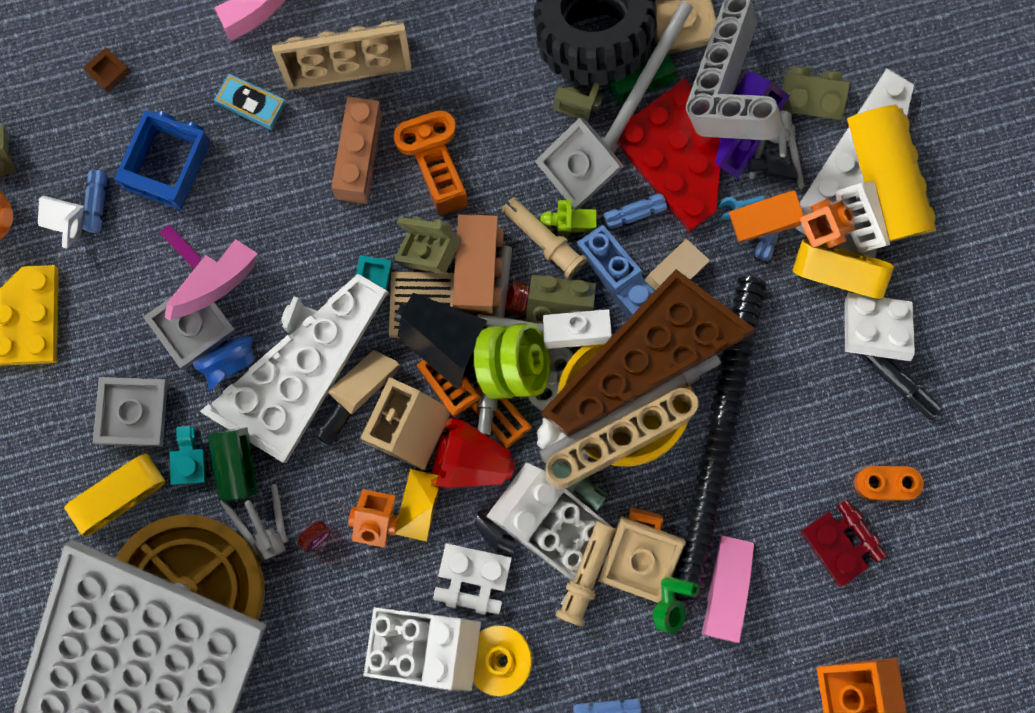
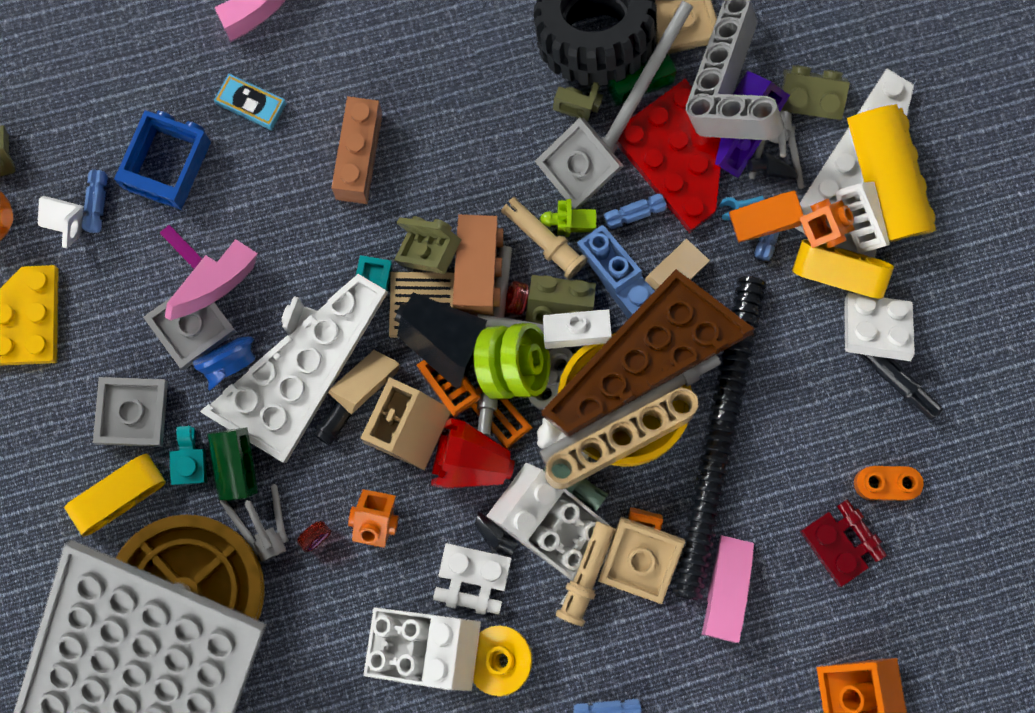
reddish brown plate [83,47,131,93] -> none
tan slope [272,21,412,90] -> none
orange plate [393,110,456,155] -> none
yellow slope [396,469,440,542] -> none
orange slope [415,145,468,216] -> none
green plate [653,577,699,634] -> none

